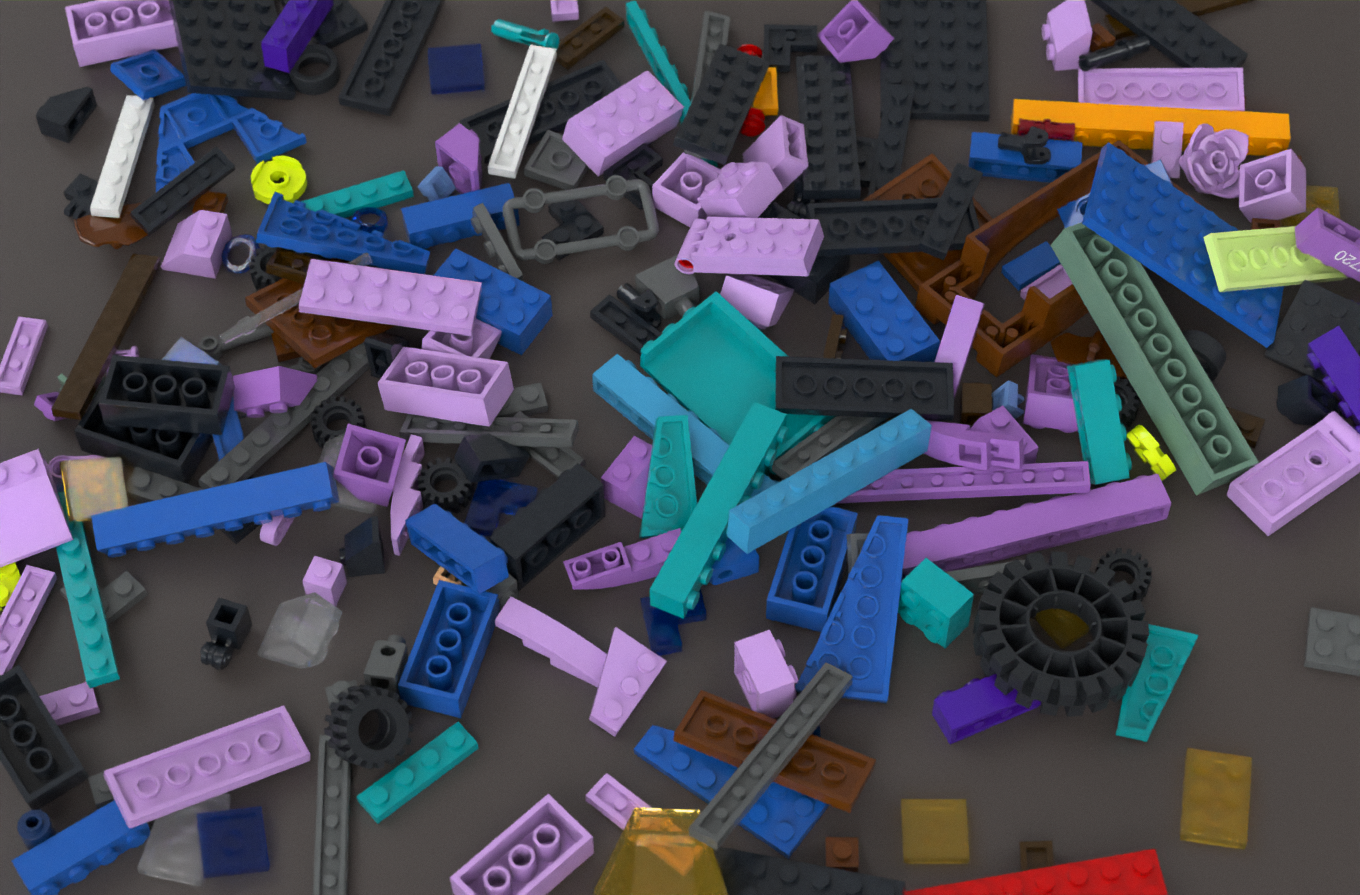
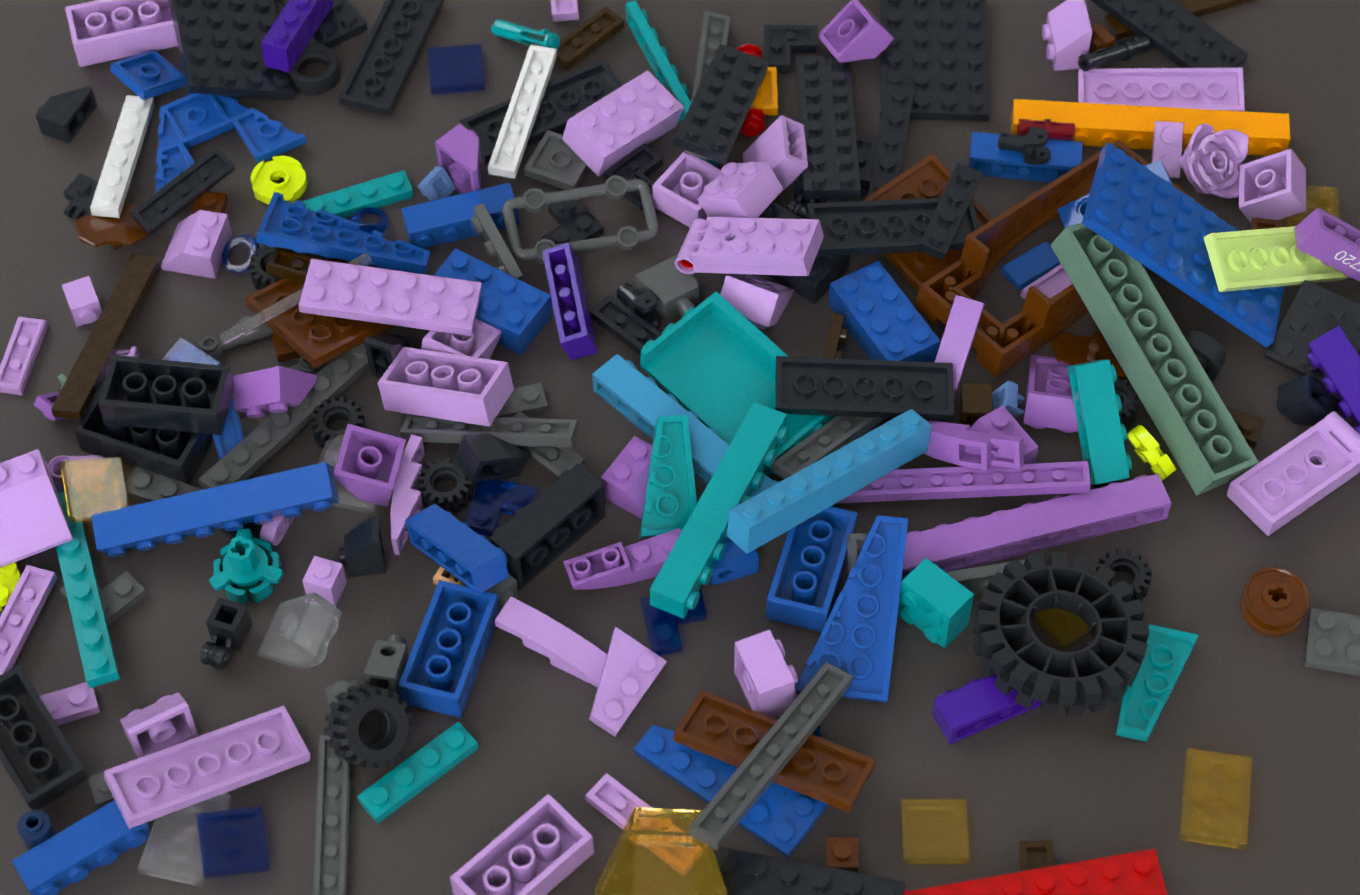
none -> lavender brick [62,276,102,327]
none -> lavender slope [120,692,199,758]
none -> teal piece [209,529,284,604]
none -> dark purple brick [542,242,598,361]
none -> reddish brown wheel [1239,567,1310,637]

